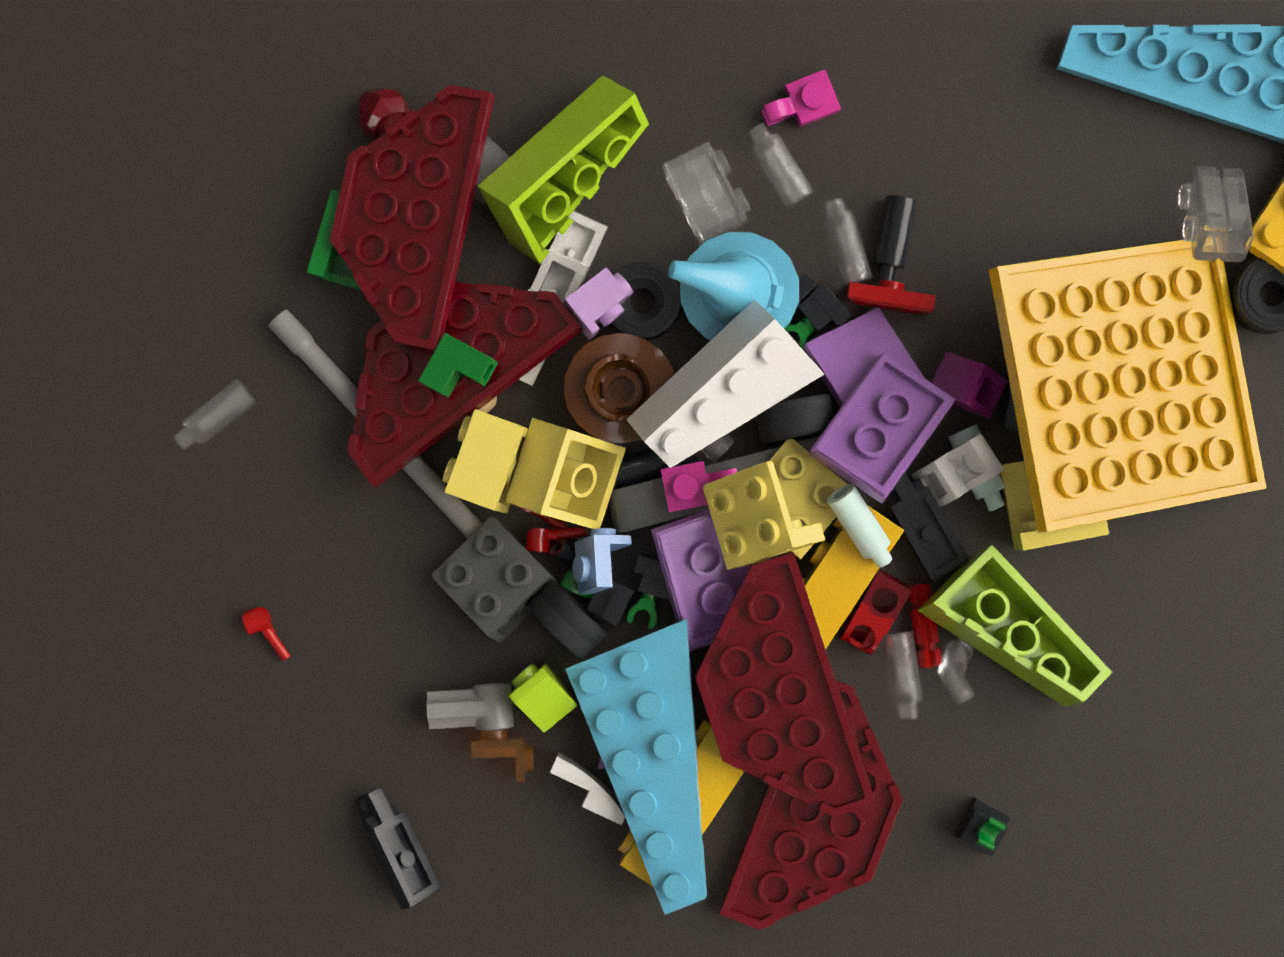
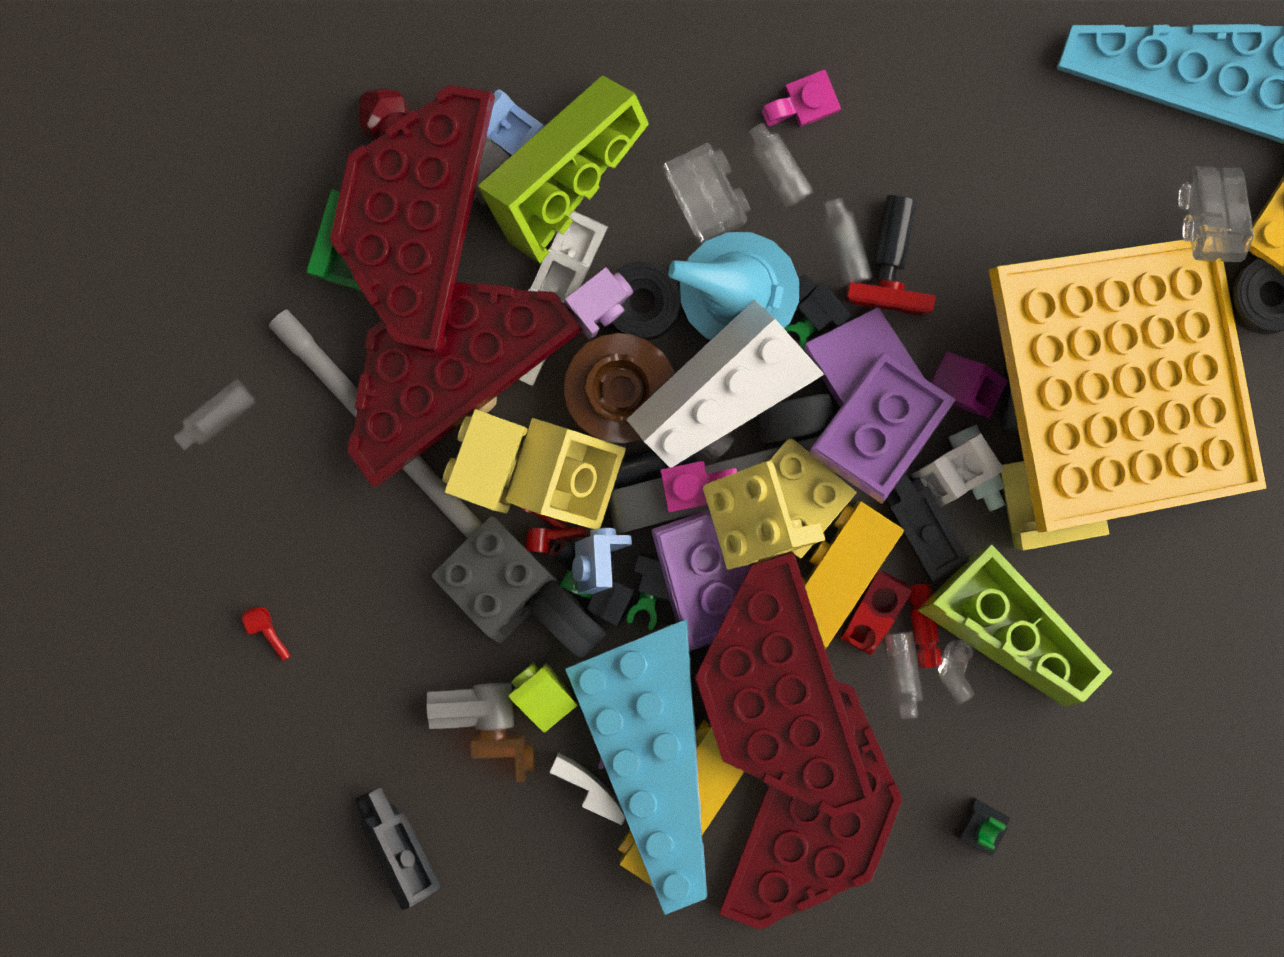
green piece [419,333,498,398] -> none
light aqua cylinder [827,484,892,568] -> none
none -> light blue bracket [486,89,545,156]

